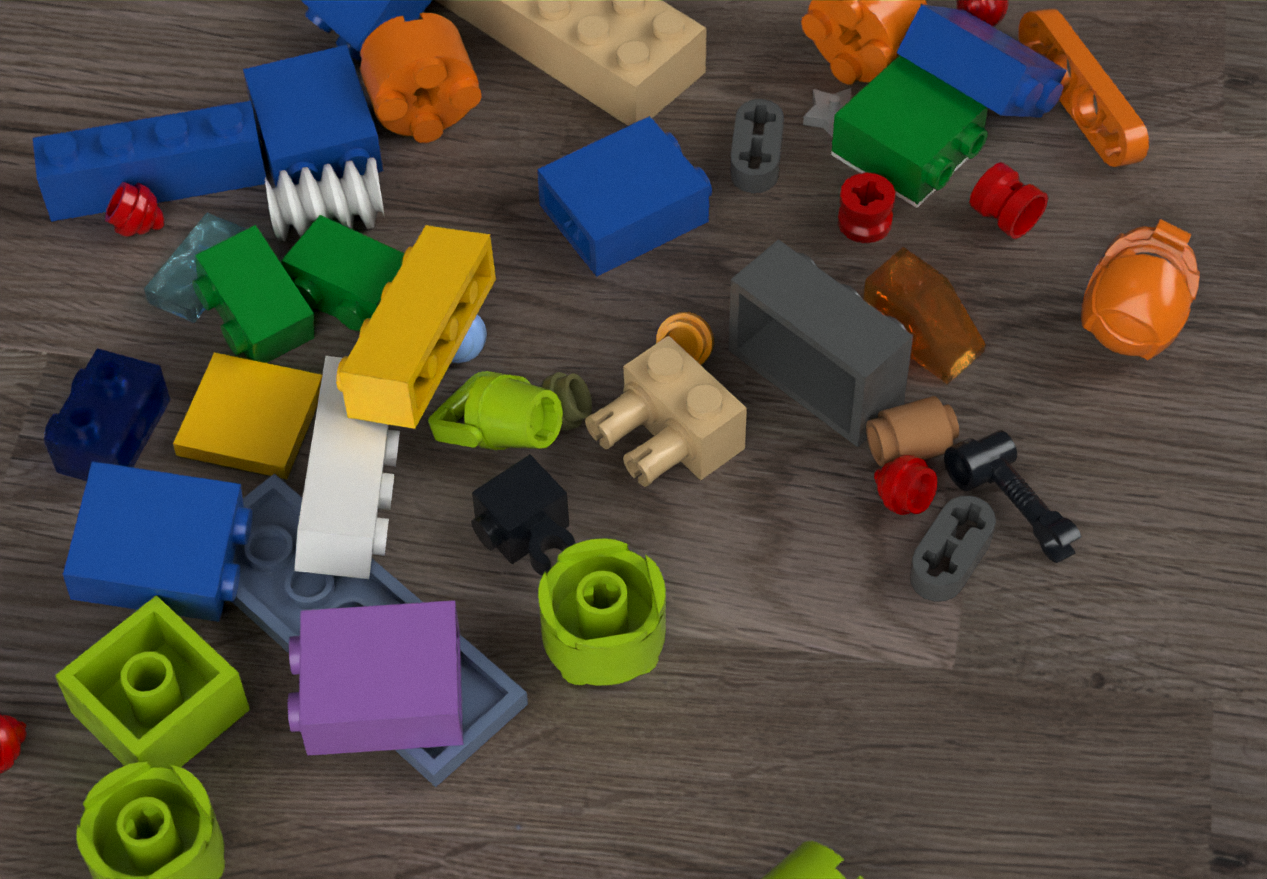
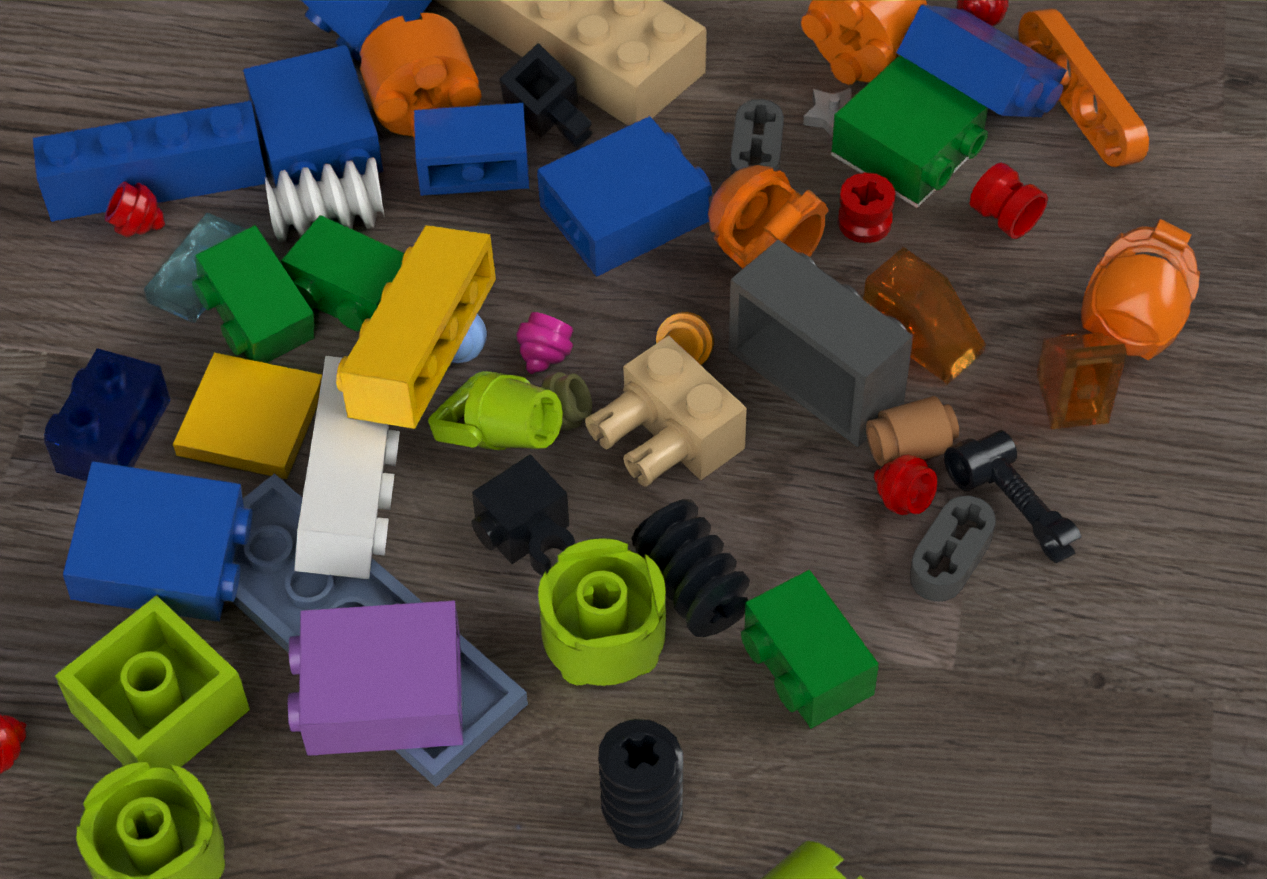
none -> blue brick [414,103,529,196]
none -> black brick [499,43,593,149]
none -> dark pink plate [516,312,573,374]
none -> black piece [598,719,683,849]
none -> black piece [631,499,750,637]
none -> orange helmet [708,165,829,269]
none -> green brick [741,569,879,729]
none -> clear orange slope [1037,333,1127,429]

